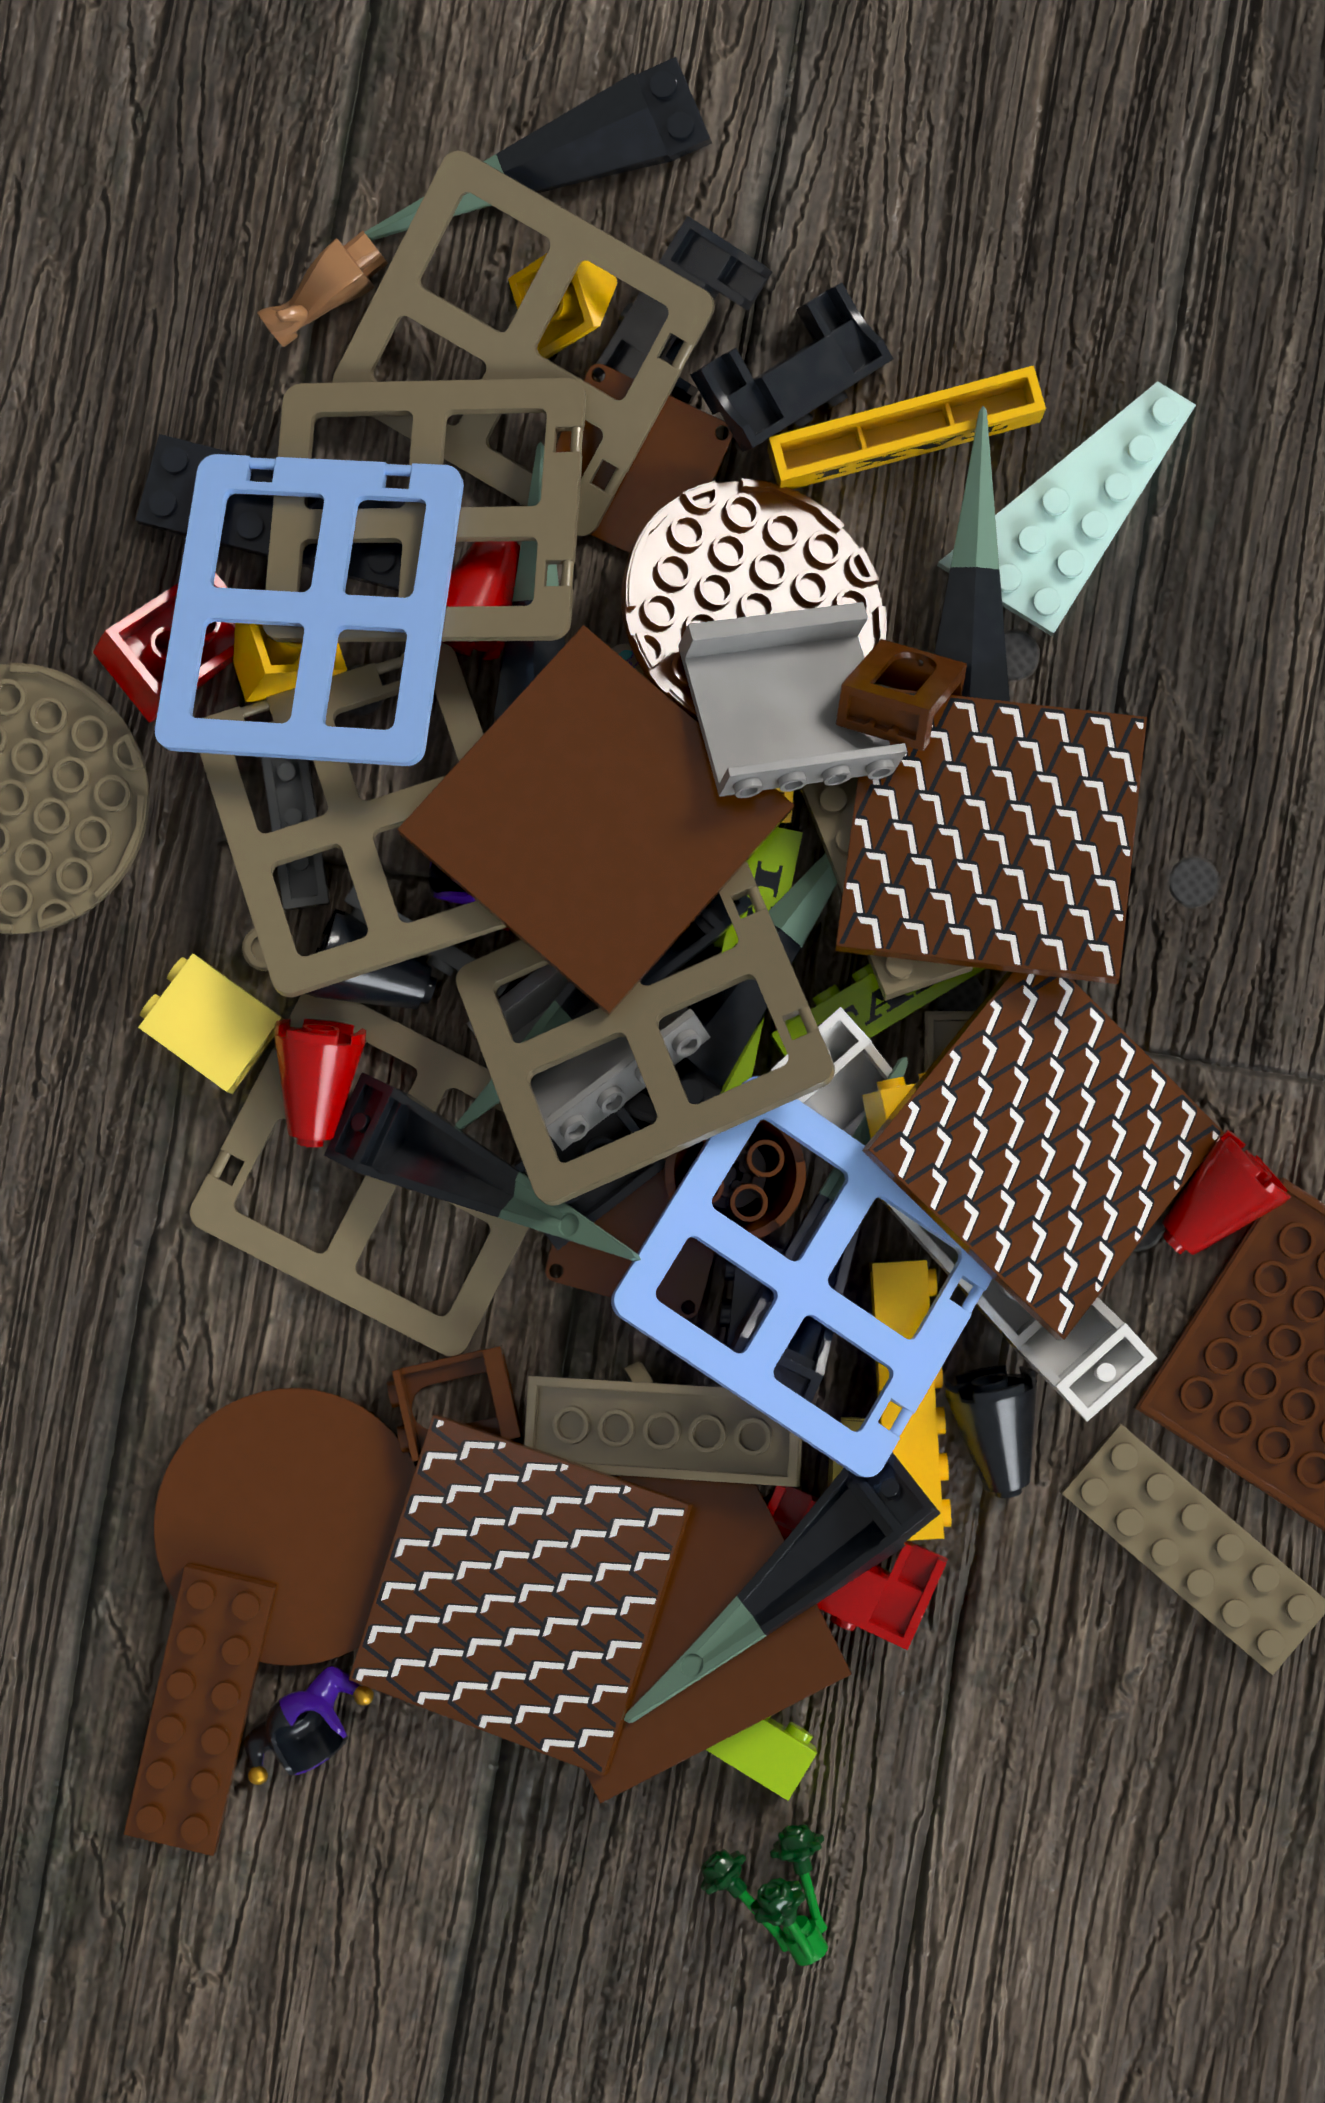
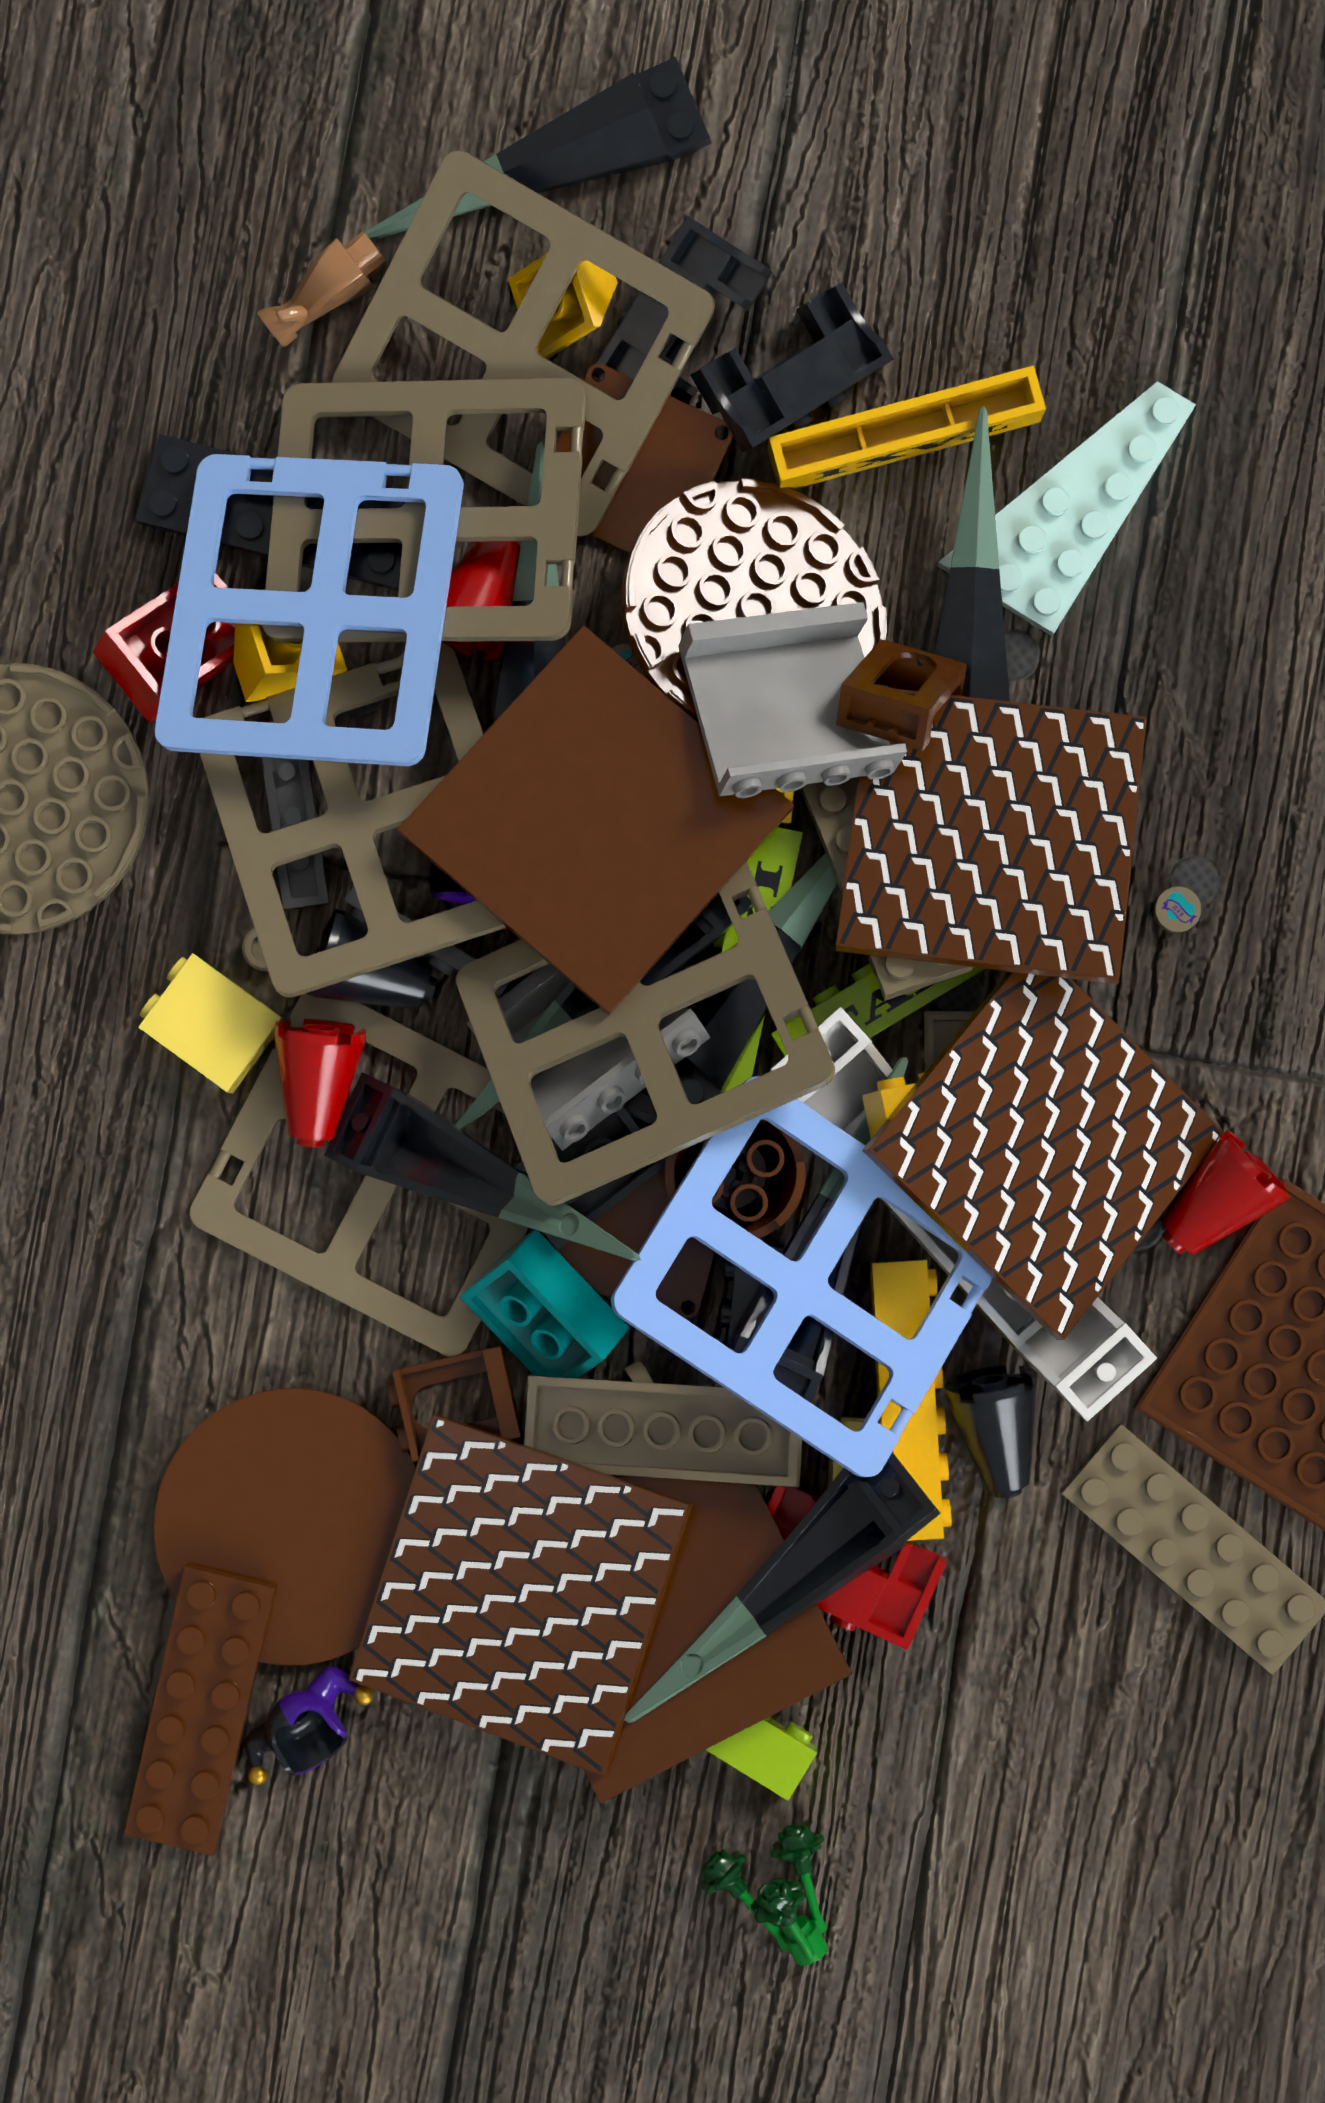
none -> teal slope [459,1229,630,1379]
none -> dark tan tile [1153,886,1201,933]

